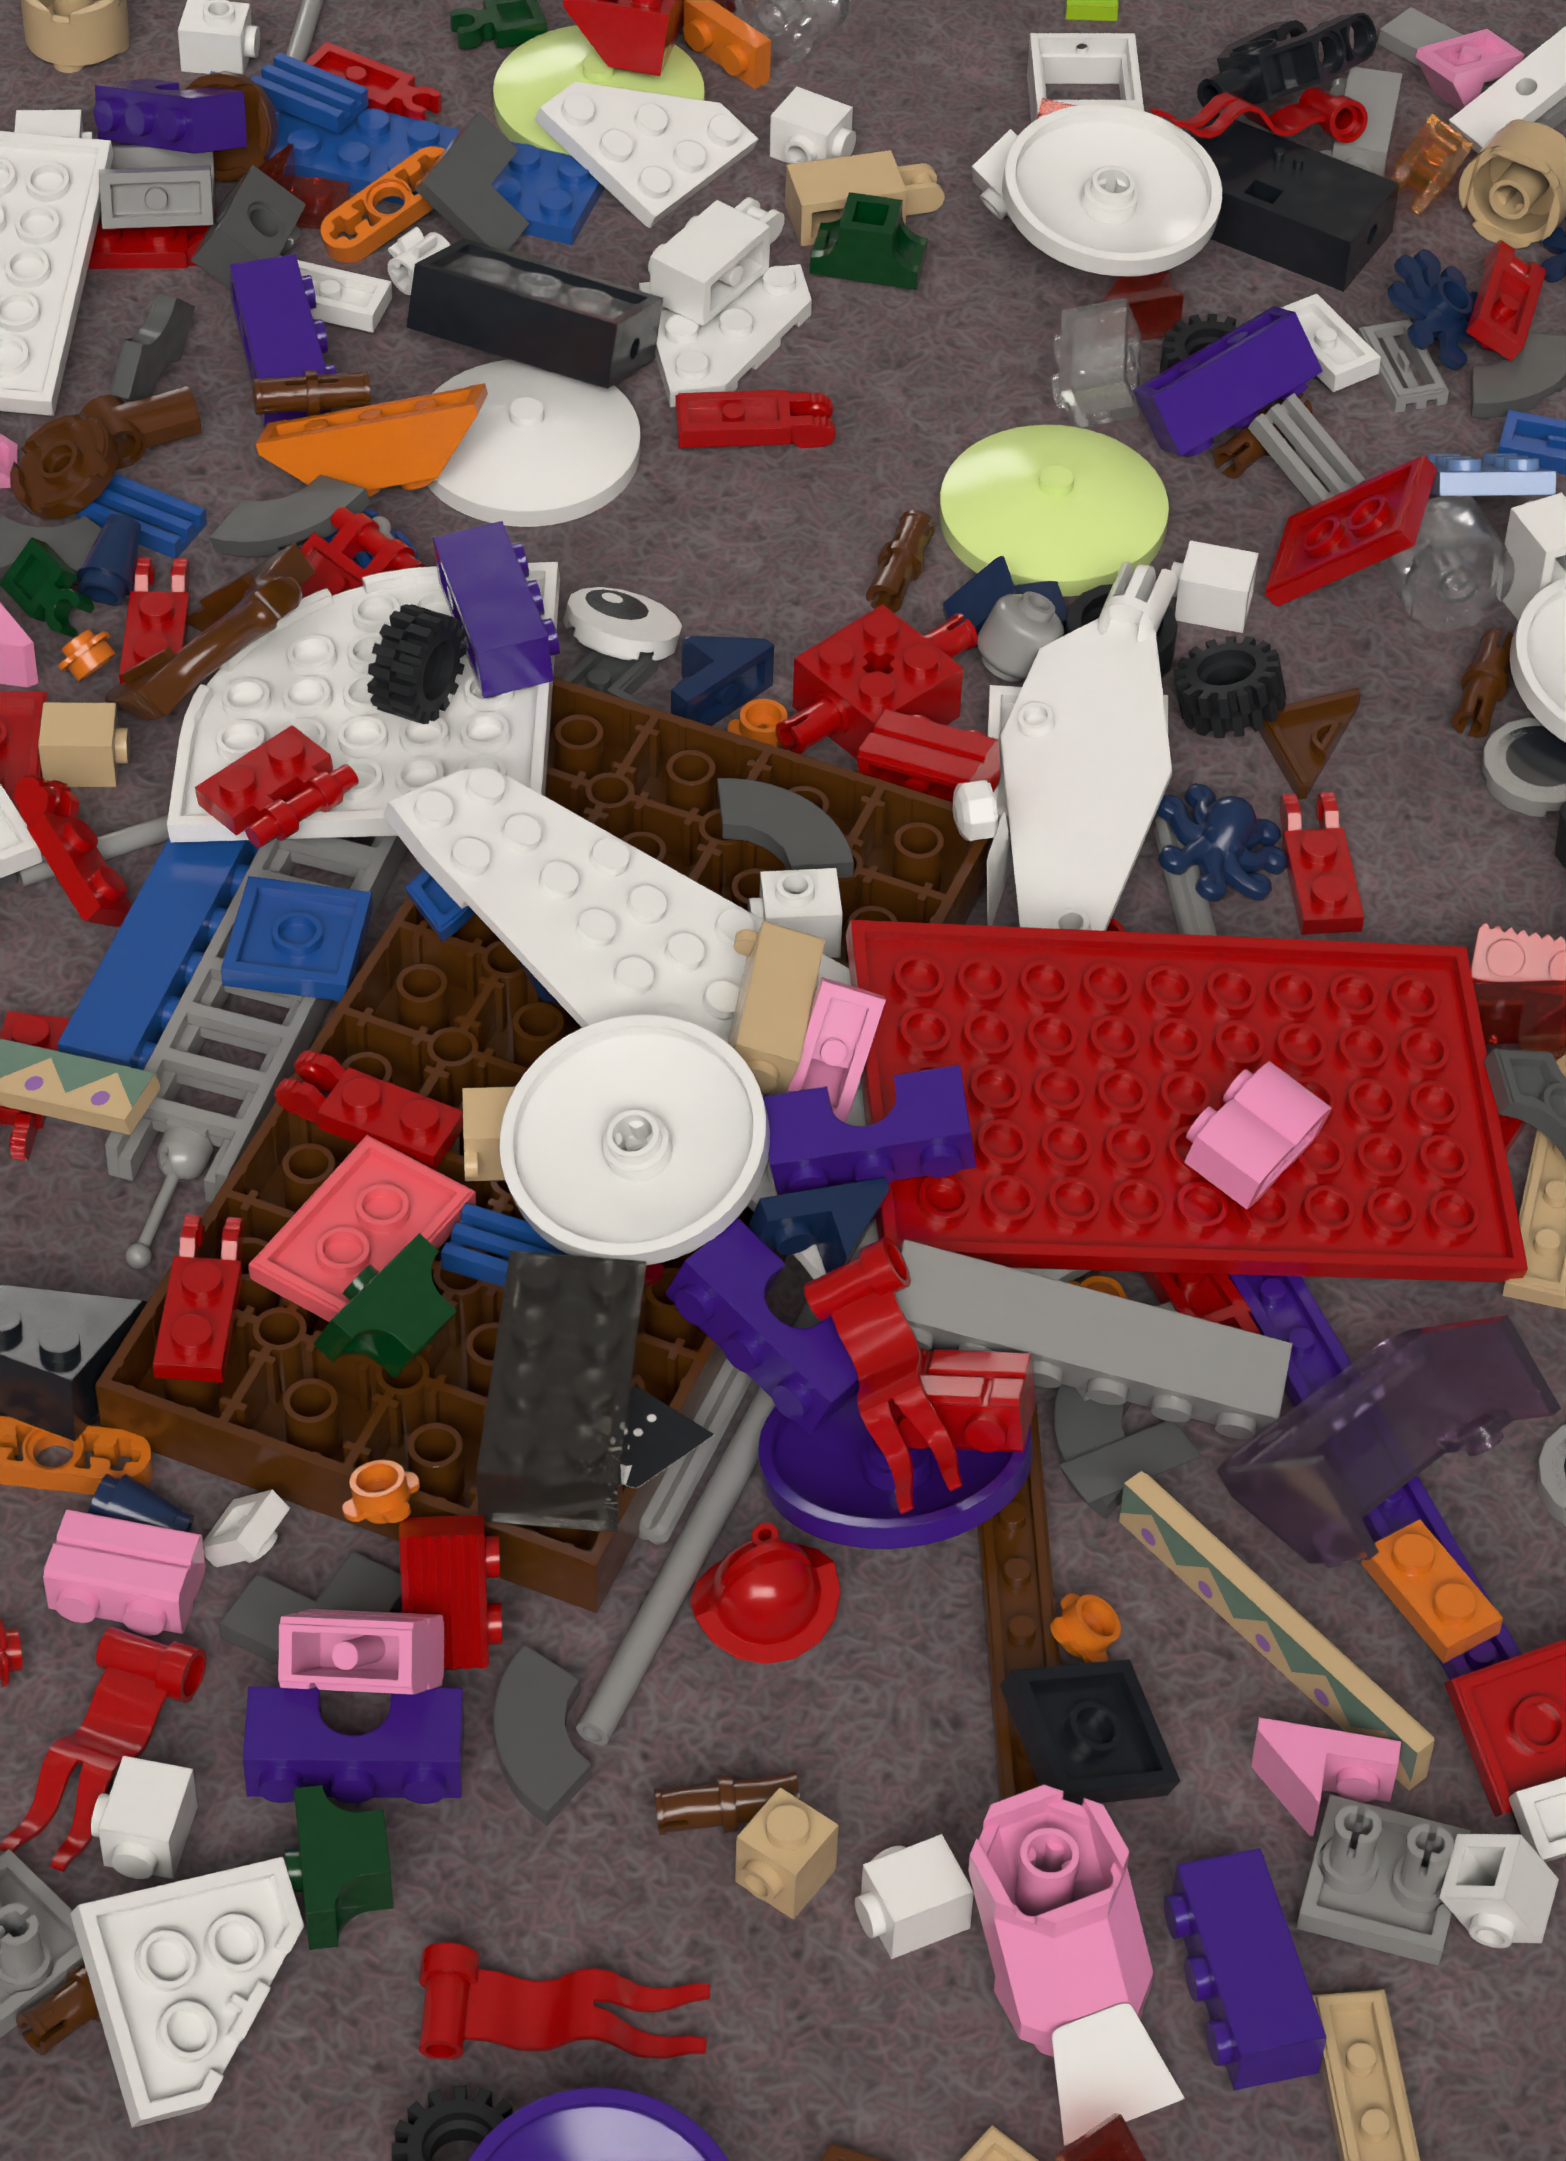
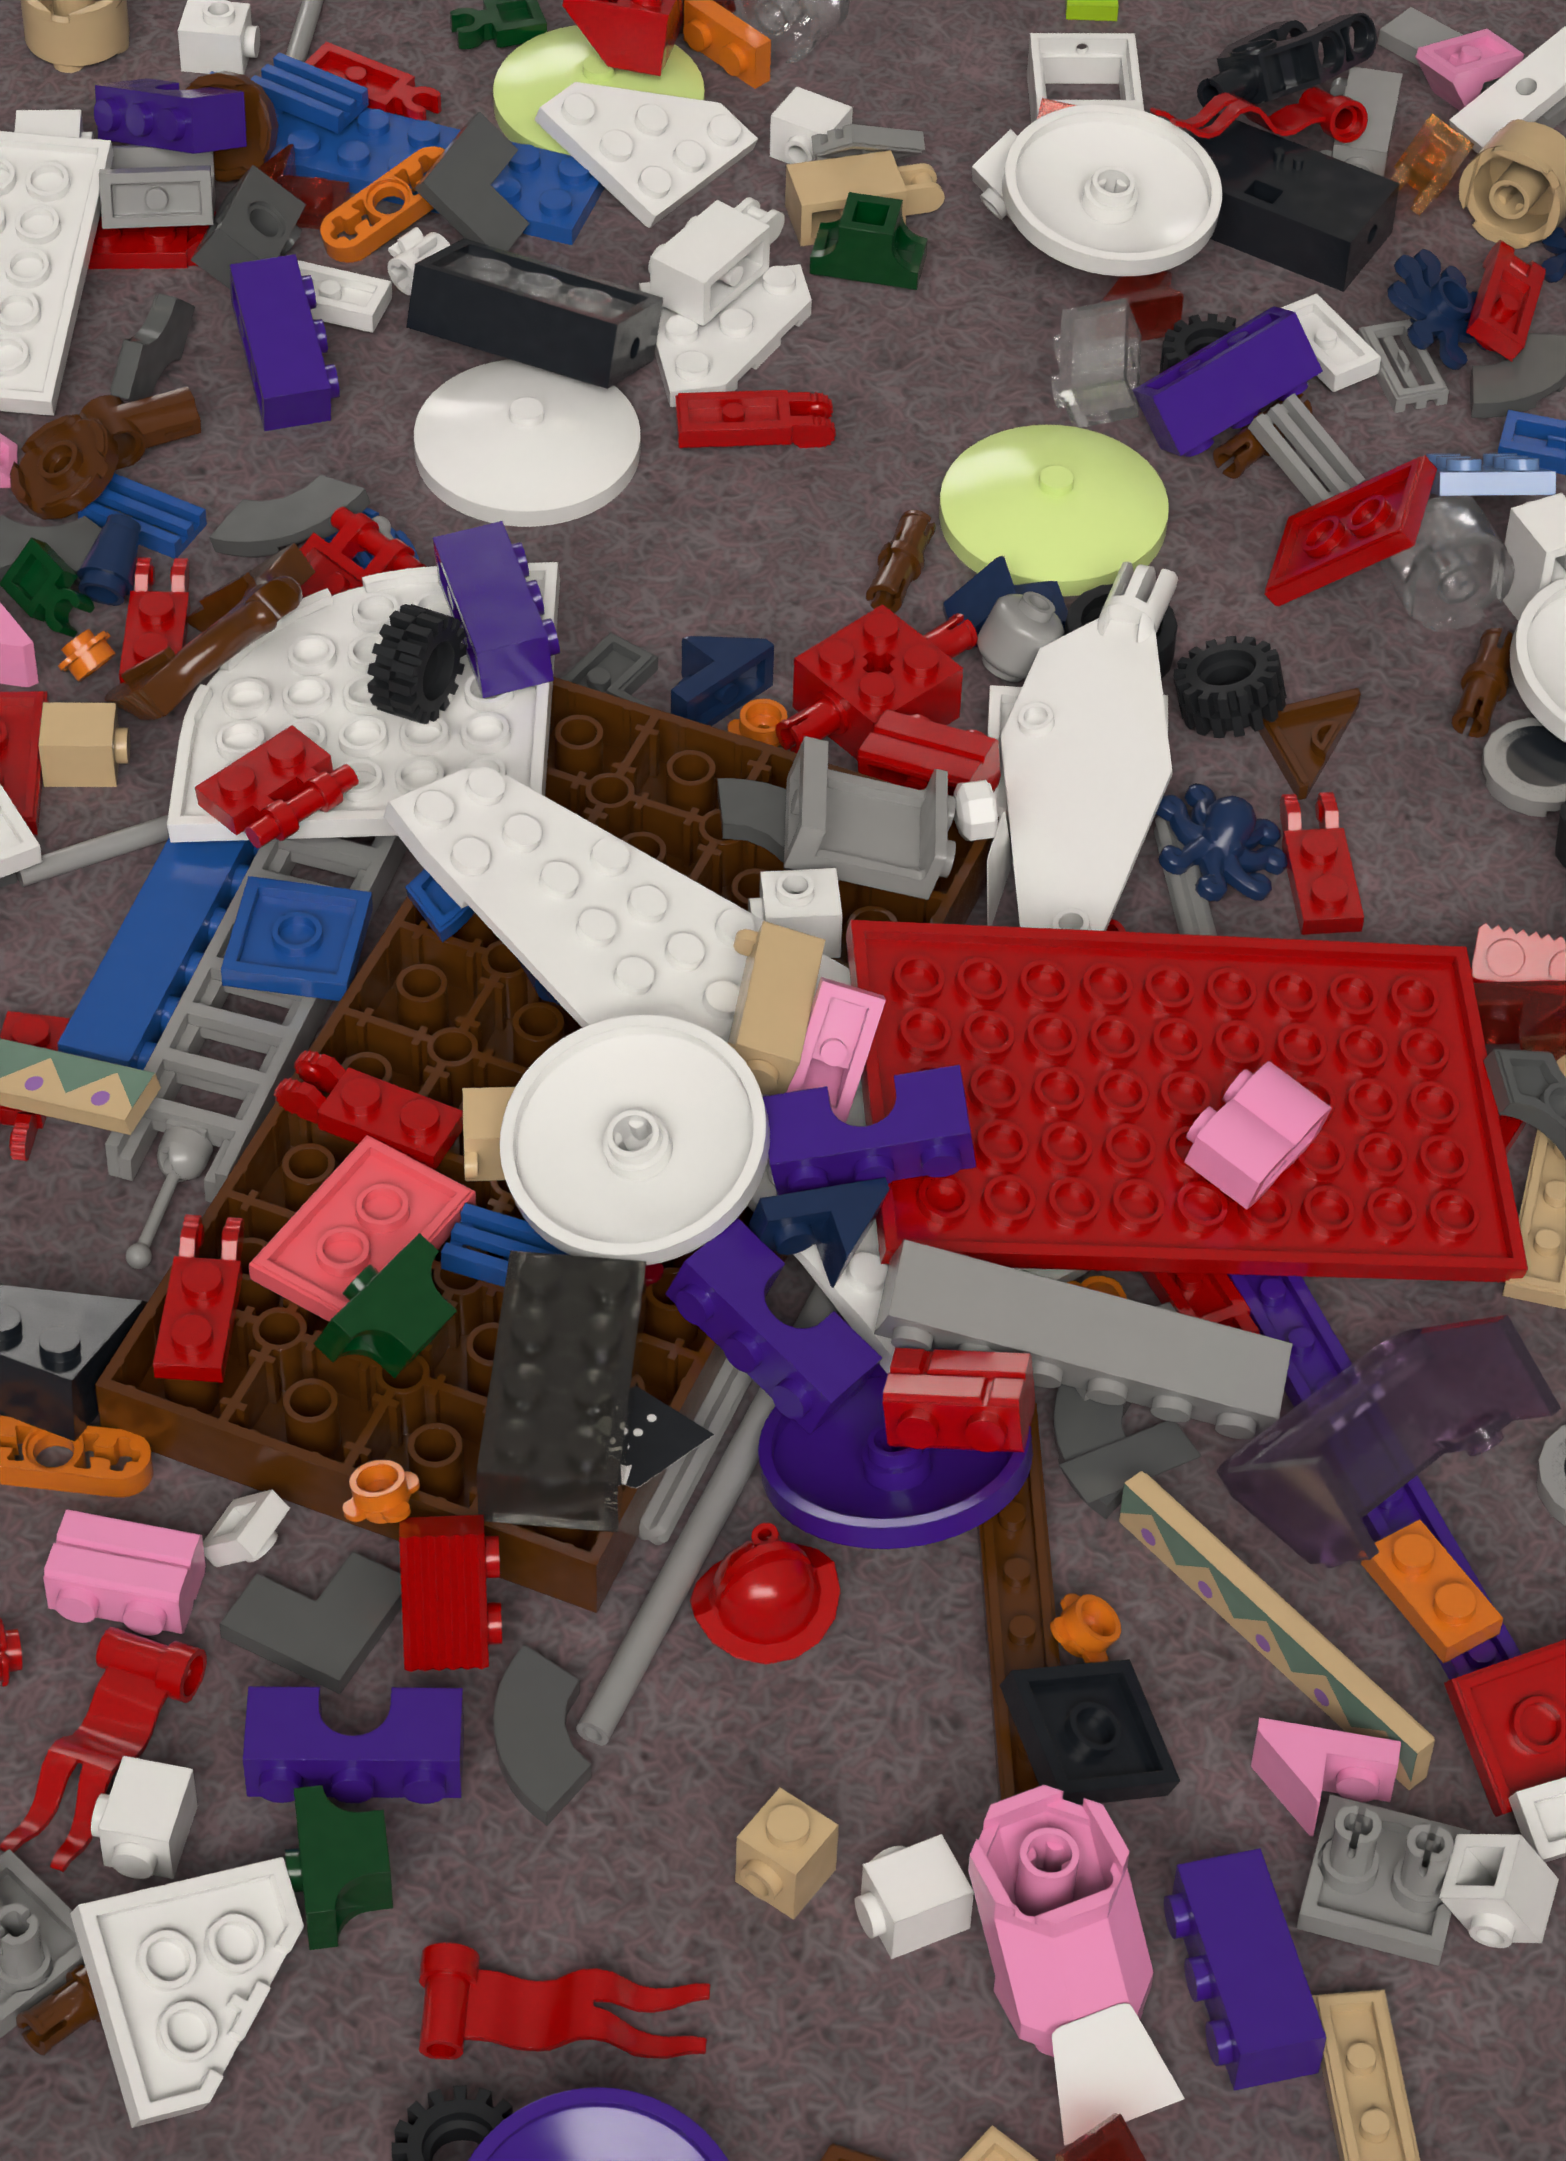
red hinge [12,774,132,927] -> none
dark blue cone [88,1474,194,1532] -> none
reddish brown pin [252,369,371,416] -> none
orange wedge [255,383,488,497] -> none
bright pink brick [278,1609,444,1695] -> none
white tile [563,587,682,661] -> none
reddish brown pin [654,1771,800,1835] -> none
red flag [804,1237,963,1514] -> none
white brick [1171,540,1259,633] -> none
none -> light grey panel [784,736,956,900]
none -> light grey tile [811,124,925,161]

